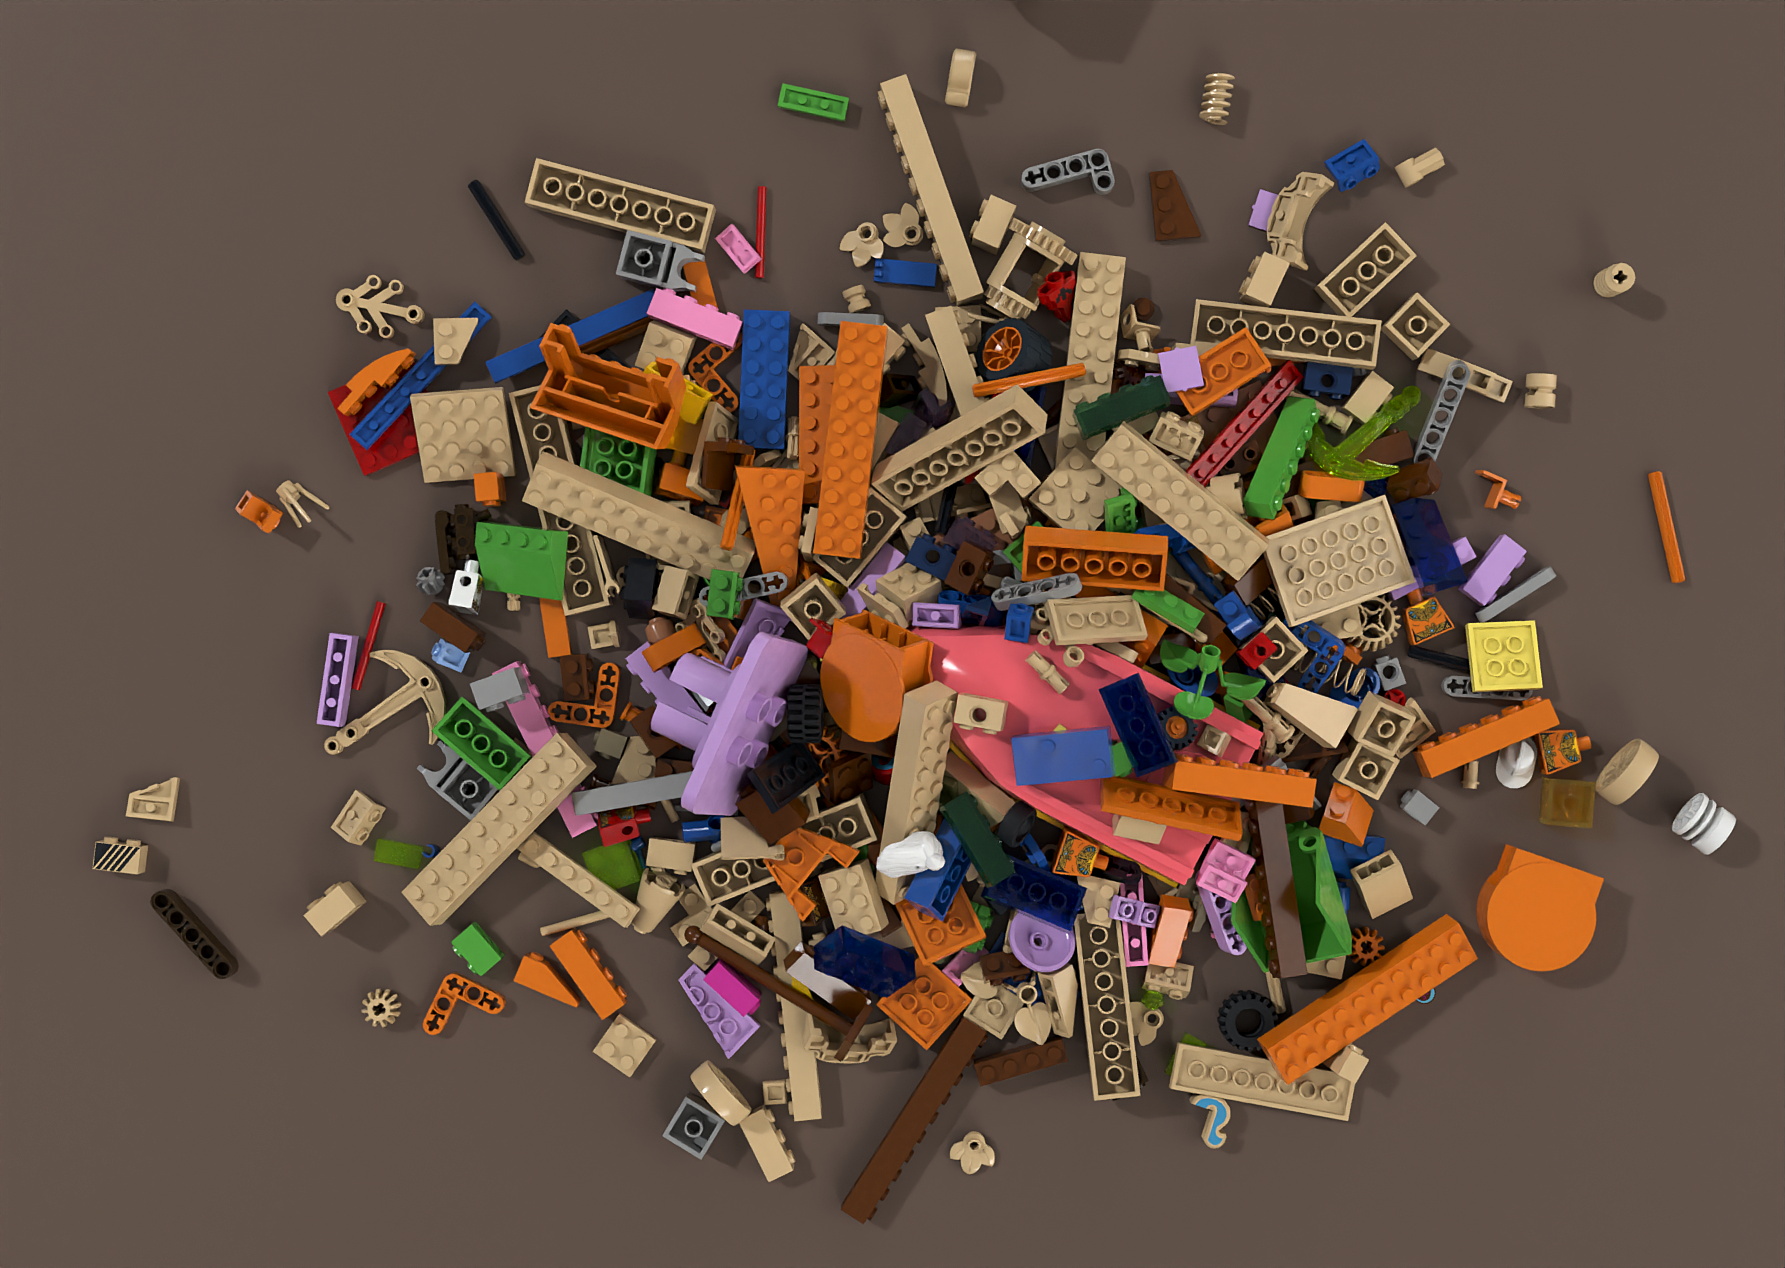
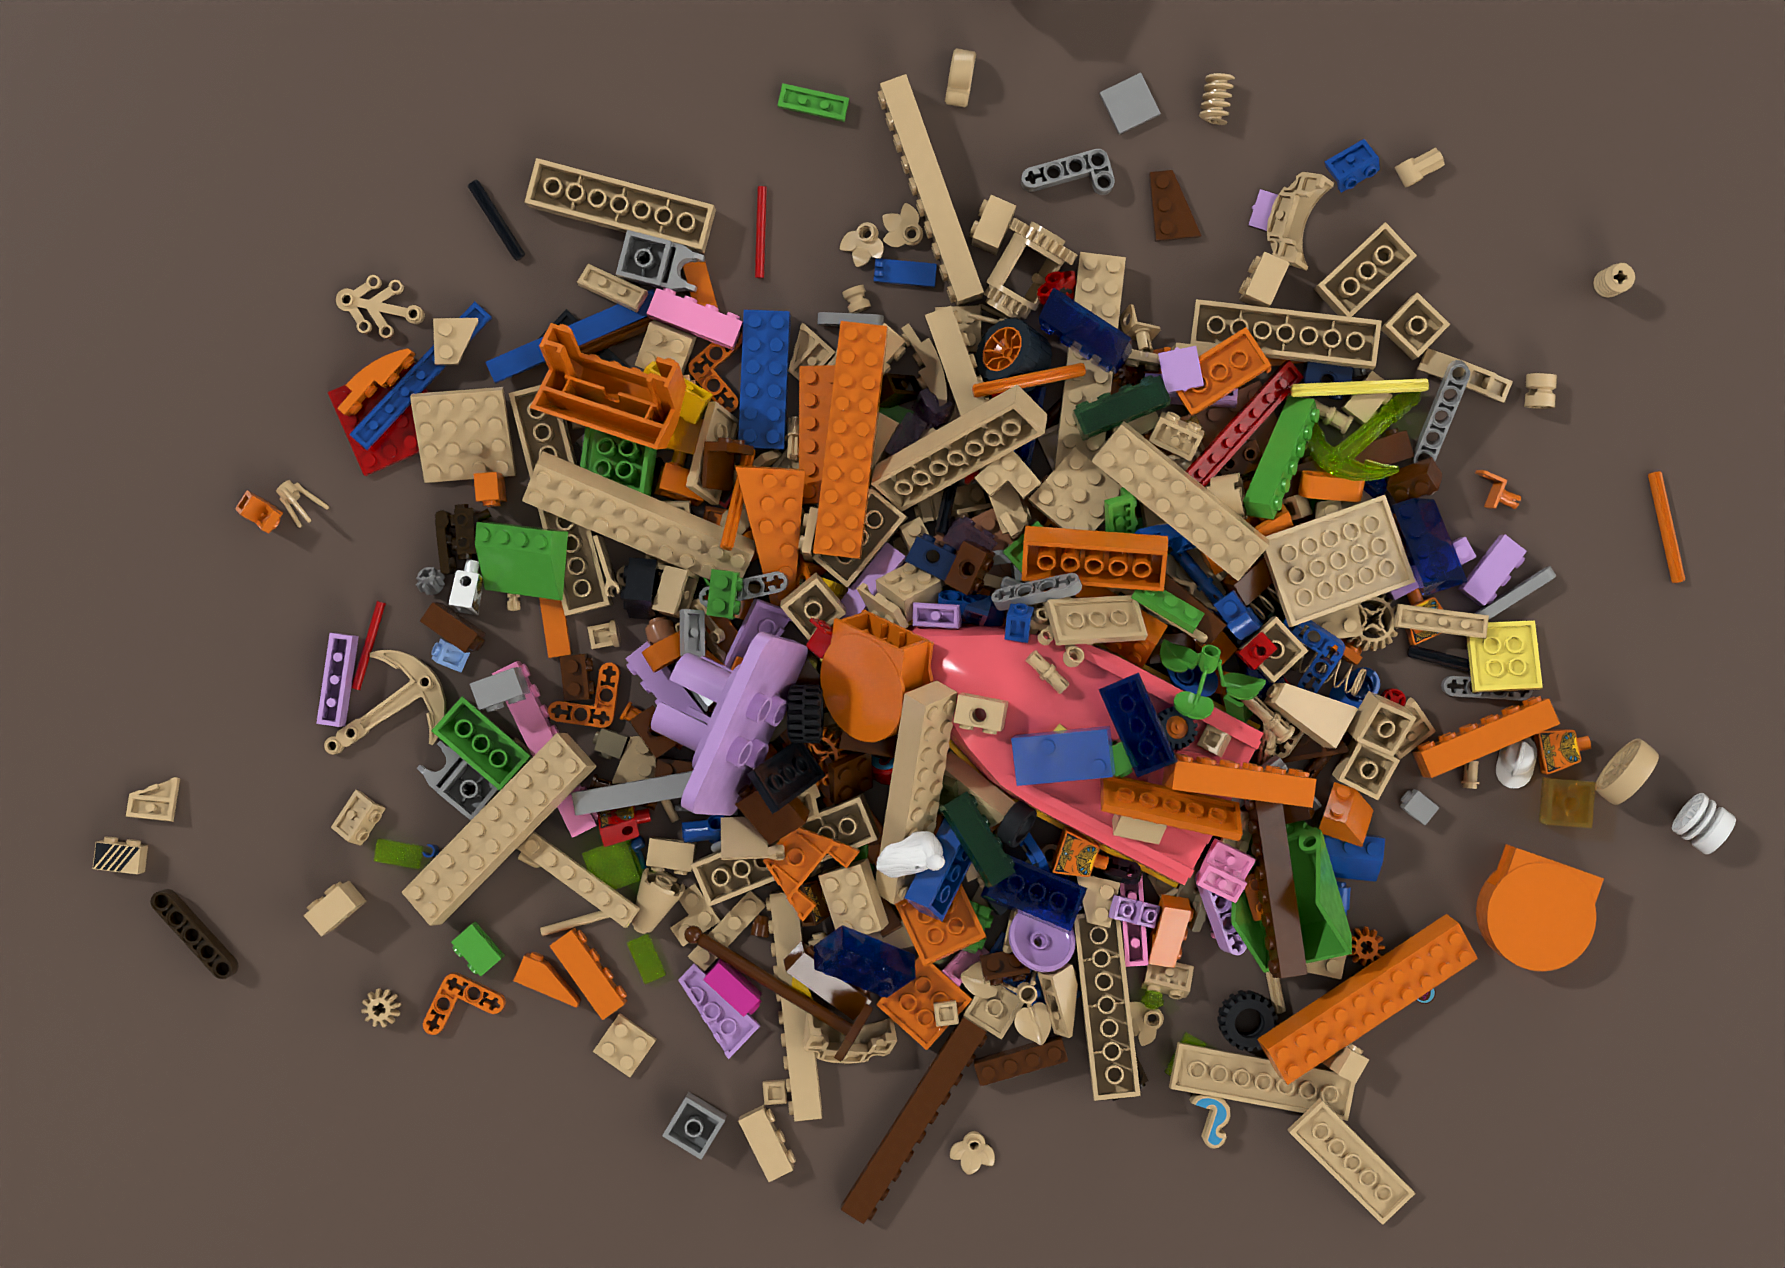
tan piece [690,1060,752,1126] -> none
tan brick [699,903,776,965] -> none
bright pink plate [715,224,762,274] -> none
tan beam [1094,642,1139,664] -> none
reddish brown plate [1133,298,1155,321] -> none
tan brick [1350,849,1413,919] -> none
light grey brick [1371,655,1406,691] -> none
none -> tan tile [577,264,648,312]
none -> clear neon green plate [627,933,666,984]
none -> light grey hinge [680,609,705,658]
none -> tan tile [933,1000,959,1027]
none -> clear blue slope [1039,288,1132,374]
none -> light grey tile [1099,73,1161,135]
none -> tan plate [1287,1098,1416,1225]
none -> light yellow axle [1290,379,1429,397]
none -> tan tile [1394,604,1489,639]

